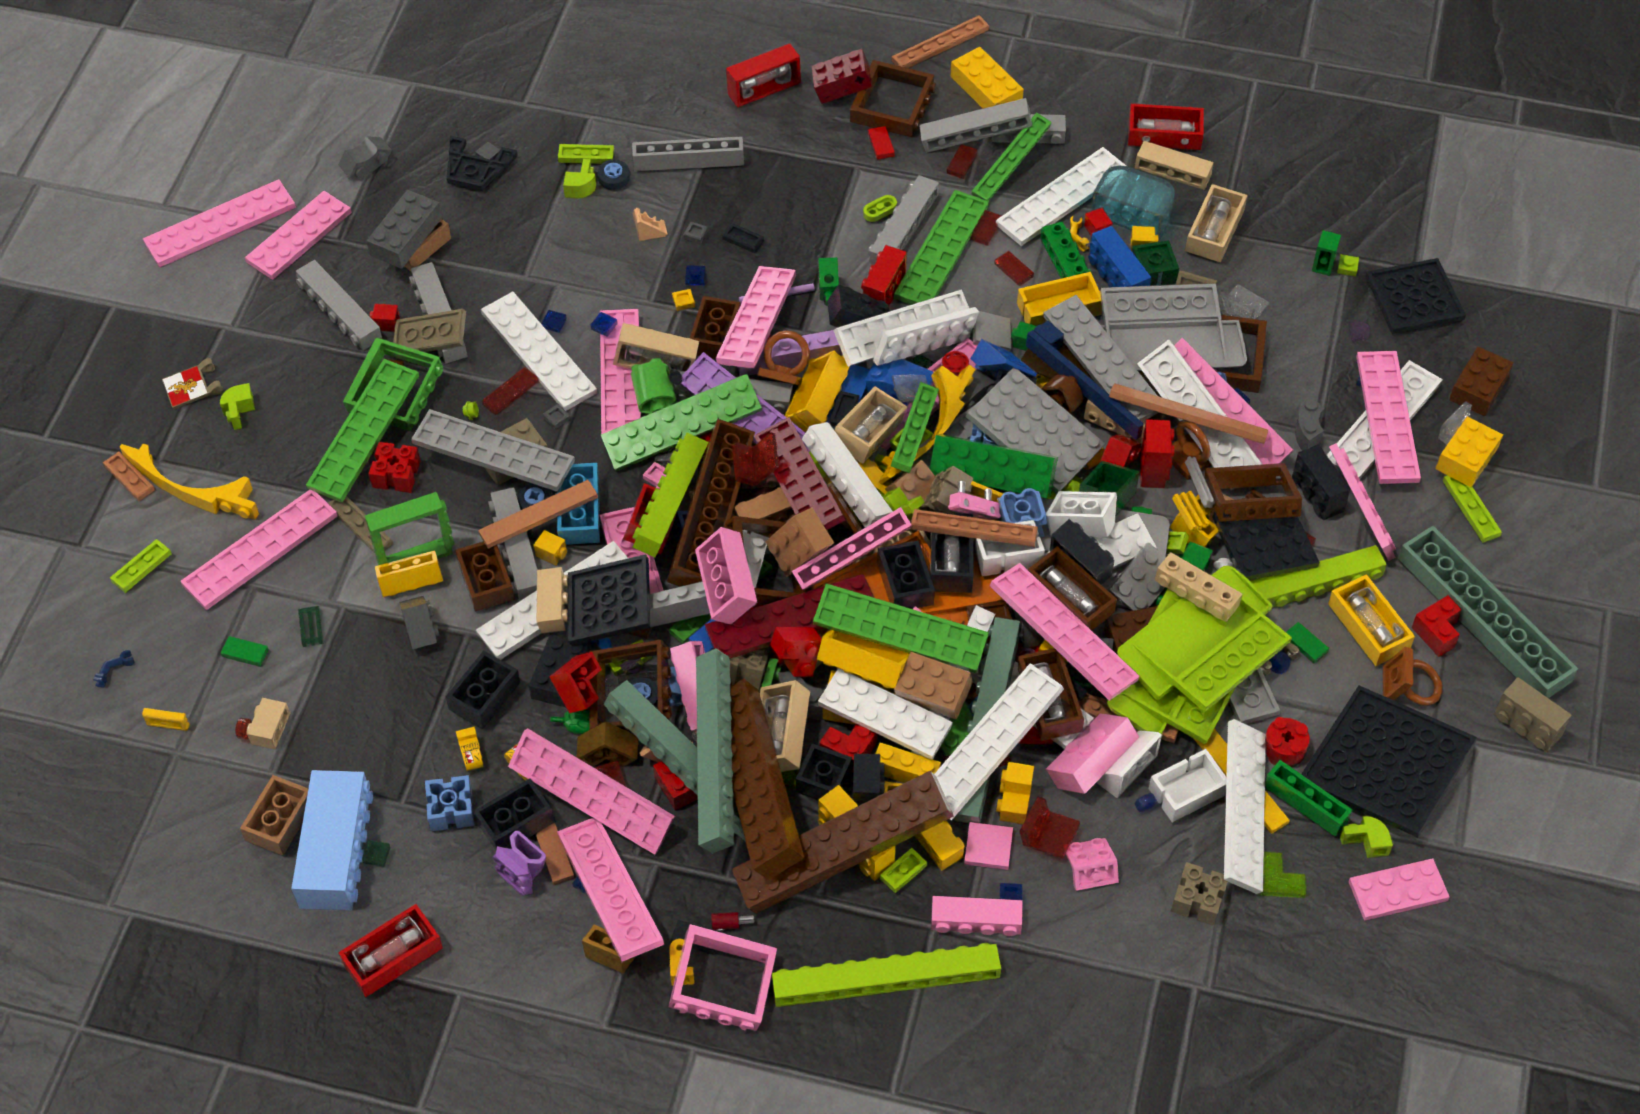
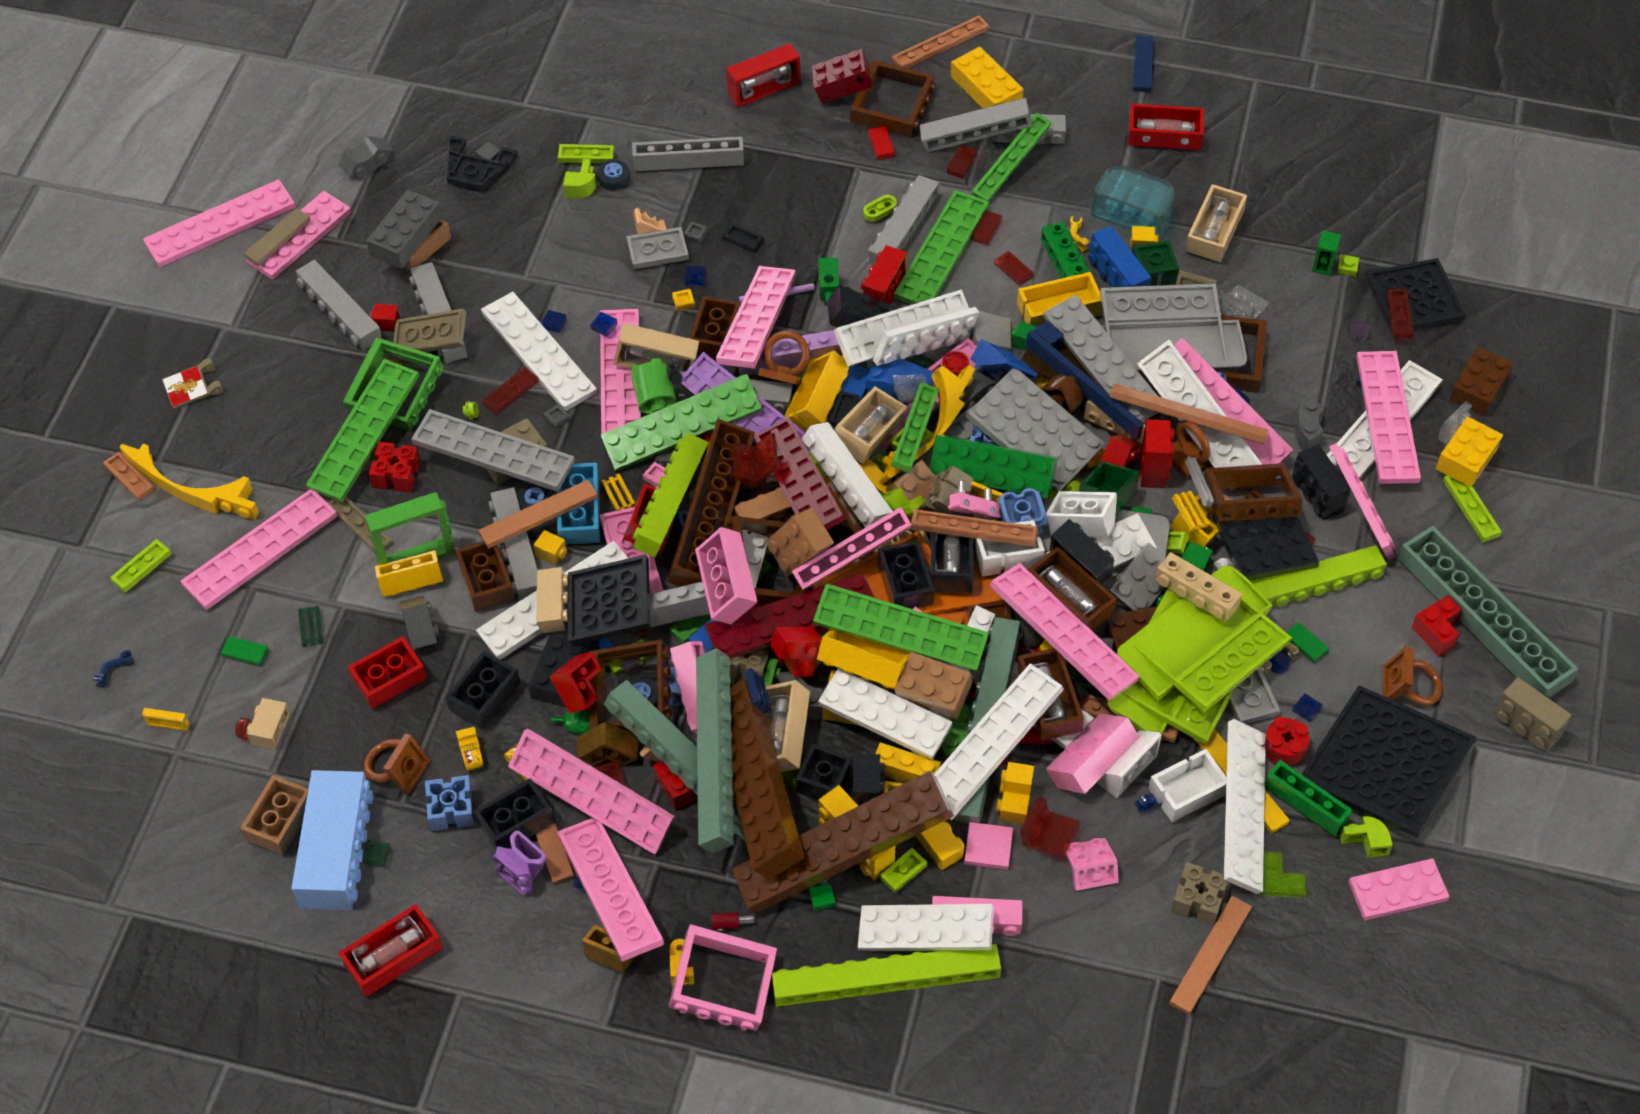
lime brick [220,383,255,430] -> none
red brick [819,724,878,773] -> none
white plate [996,147,1129,246] -> none
clear blue plate [999,883,1022,900] -> none
red brick [1084,208,1113,237] -> none
tan brick [1135,141,1214,190] -> none
yellow piece [1328,574,1415,666] -> none
none -> dark tan tile [244,208,311,267]
none -> red brick [347,636,427,710]
none -> dark orange tile [364,734,430,795]
none -> yellow tile [601,474,635,511]
none -> light grey plate [626,227,689,269]
none -> dark blue tile [744,668,772,713]
none -> green tile [809,883,836,911]
none -> white plate [858,904,994,951]
none -> dark blue tile [1133,35,1154,92]
none -> nougat tile [1169,896,1252,1015]
none -> clear blue tile [1292,693,1323,722]
none -> clear red tile [1387,289,1414,338]

